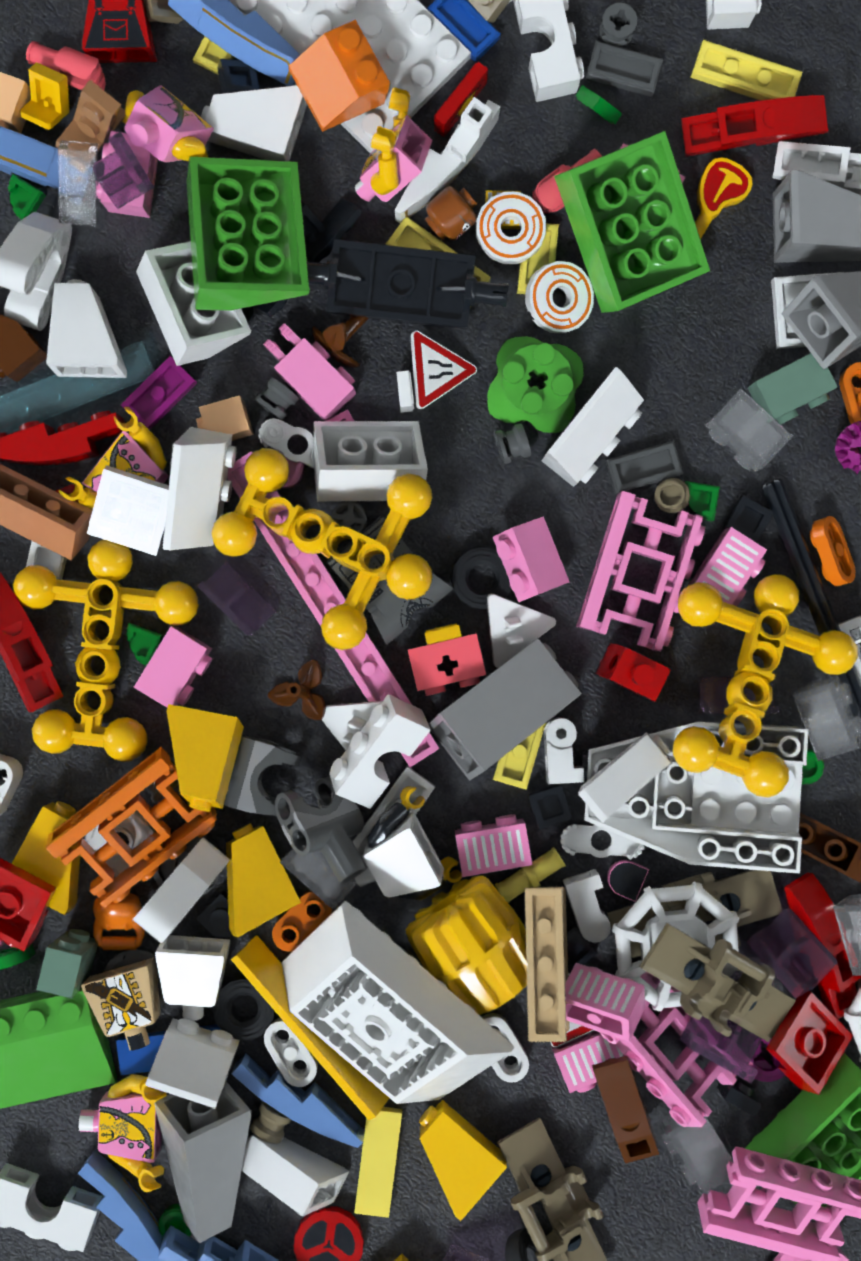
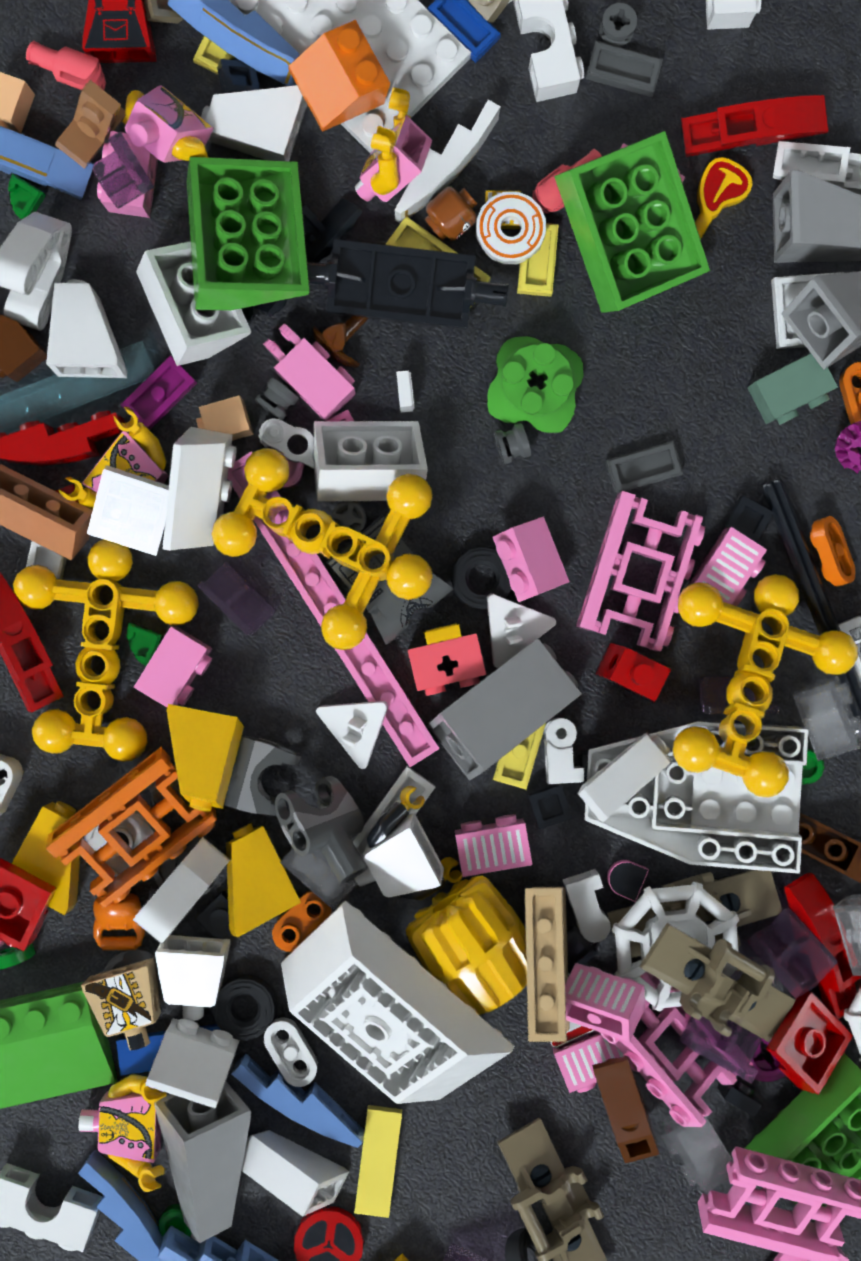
yellow bracket [20,62,70,130] -> none
sand green brick [36,929,98,998] -> none
clear brick [58,140,98,226] -> none
yellow tile [231,935,389,1120] -> none
dark tan wheel [250,1100,291,1144] -> none
reddish brown plant [267,659,326,720] -> none
white arch [329,694,431,809] -> none
piece [410,331,477,409] -> none
yellow slope [419,1100,507,1221] -> none
red tile [434,62,488,137] -> none
white piece [447,97,493,163] -> none
white plate [481,1013,529,1082] -> none
light yellow pin [495,847,566,903] -> none
white tile [525,261,594,333] -> none
white slope [542,367,644,487] -> none
white piece [560,824,644,860] -> none
green tile [575,85,622,124] -> none
dark tan plate [654,478,690,513] -> none
green tile [684,481,720,522] -> none
light yellow tile [690,40,803,100] -> none
clear brick [705,388,793,472] -> none

